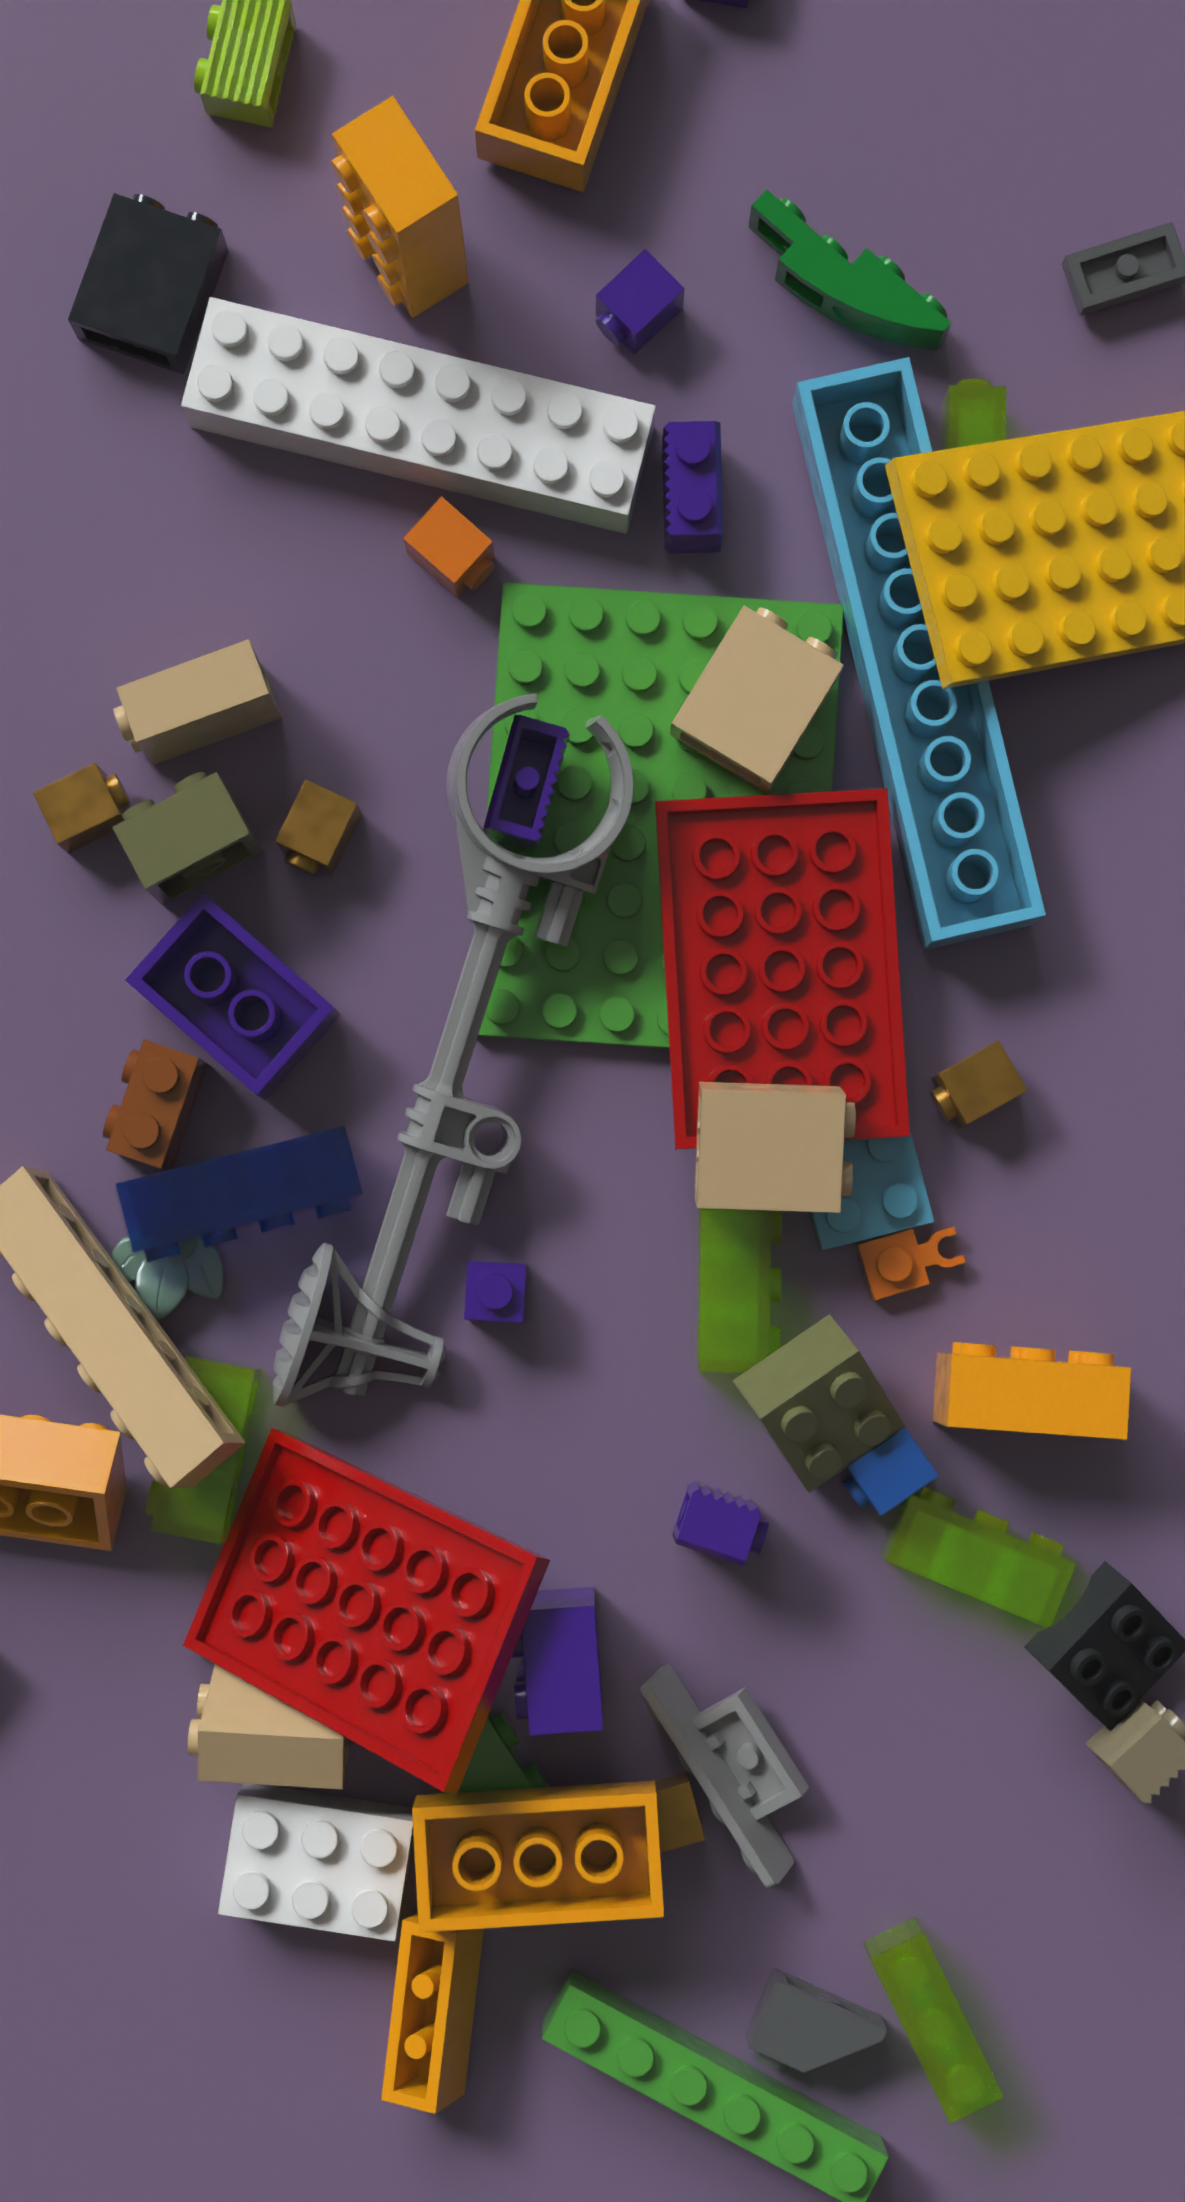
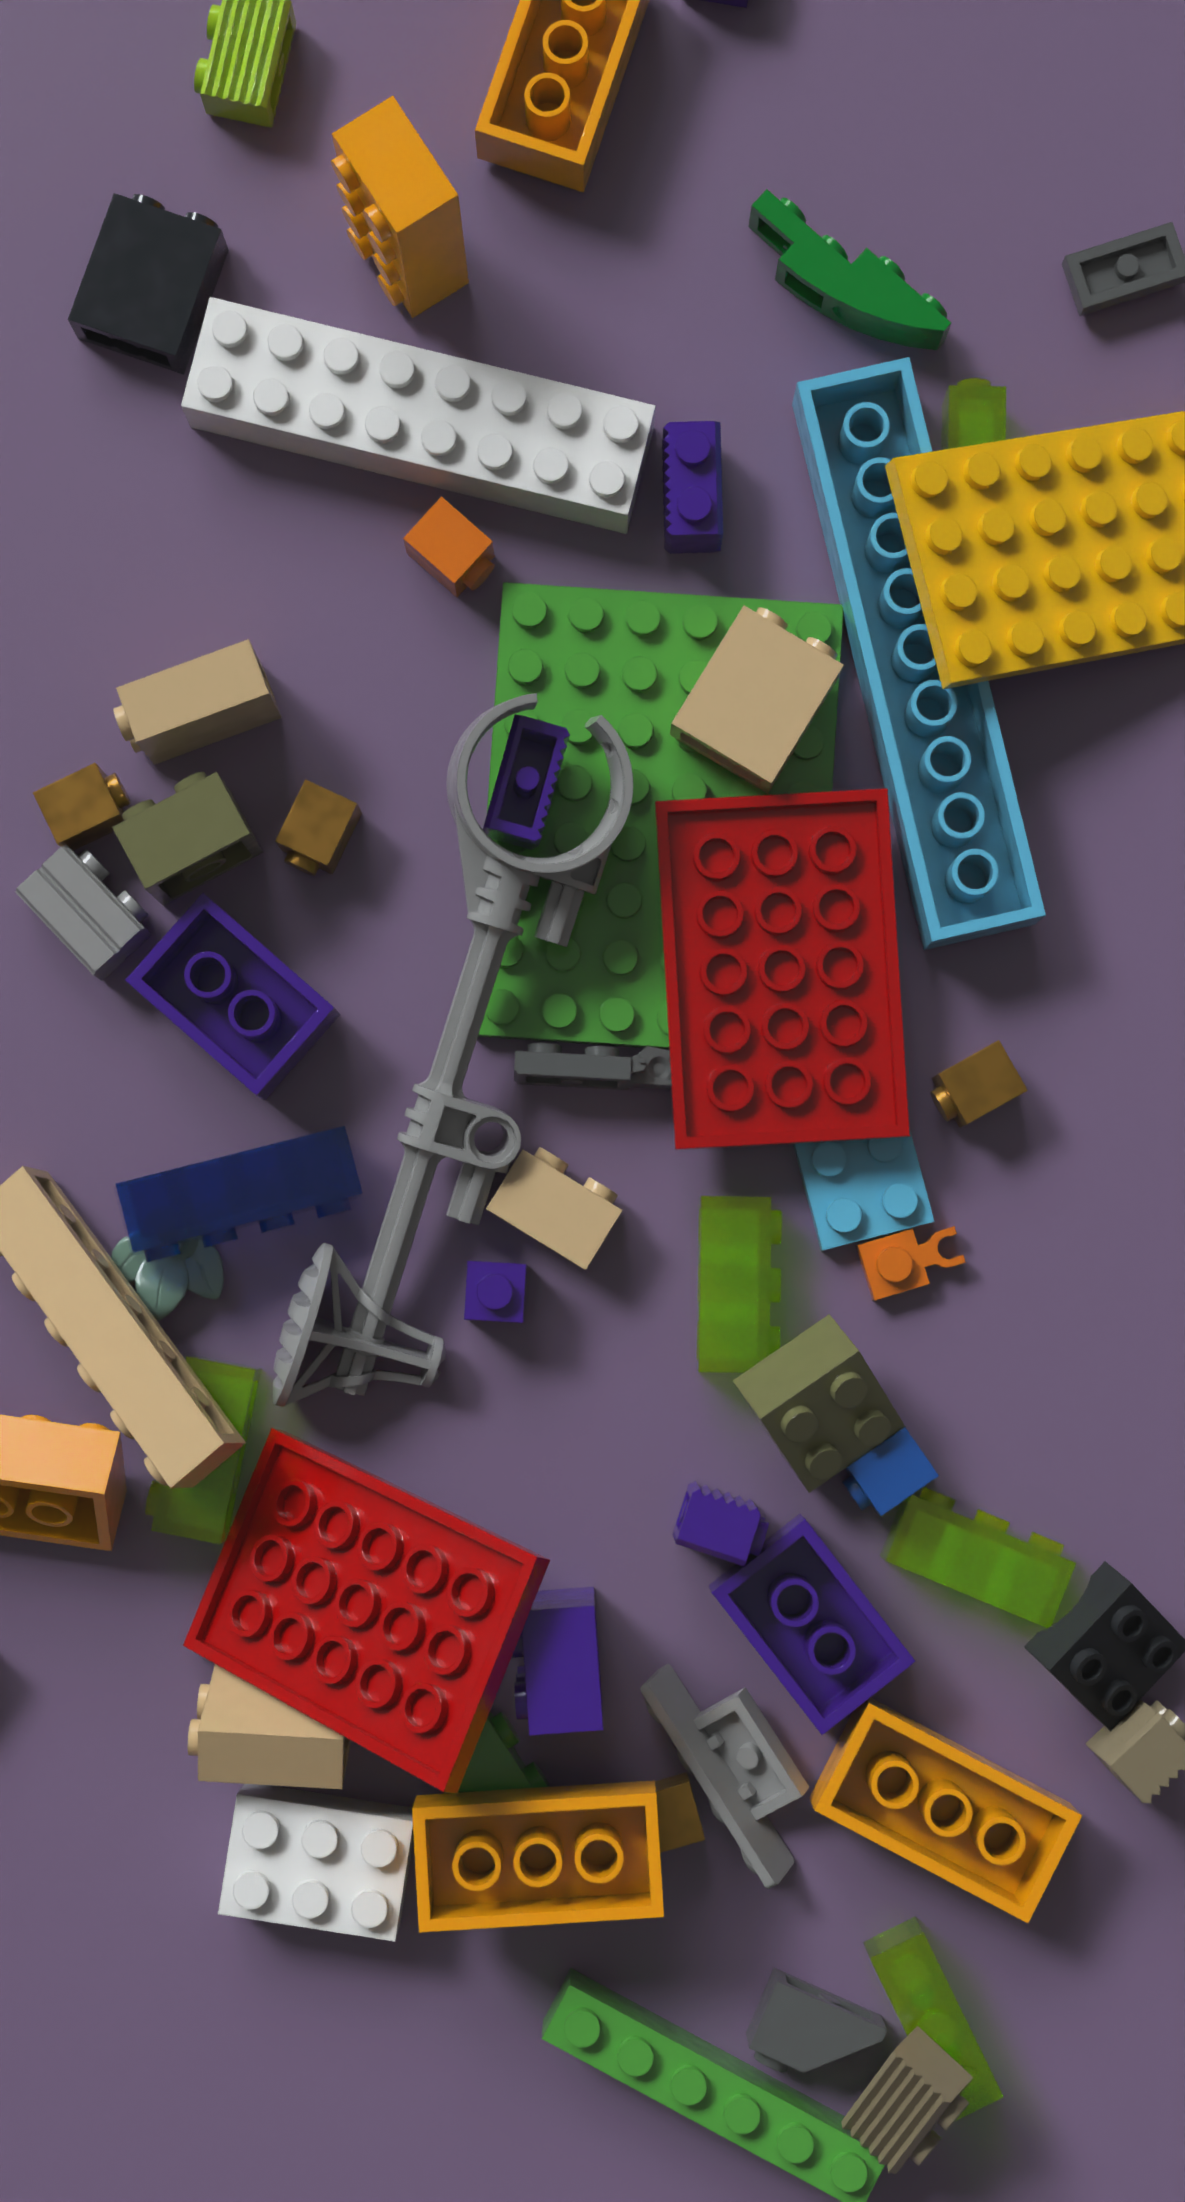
dark orange brick [103,1039,208,1172] -> none
light orange brick [381,1913,484,2114] -> none
dark purple brick [595,249,685,354] -> none
tan brick [694,1082,856,1213] -> none
light orange brick [933,1342,1131,1440] -> none
none -> light grey brick [15,845,151,981]
none -> tan brick [486,1147,622,1271]
none -> dark grey hinge [514,1043,671,1090]
none -> dark purple brick [709,1514,916,1735]
none -> light orange brick [809,1697,1082,1923]
none -> dark tan brick [841,2026,974,2174]

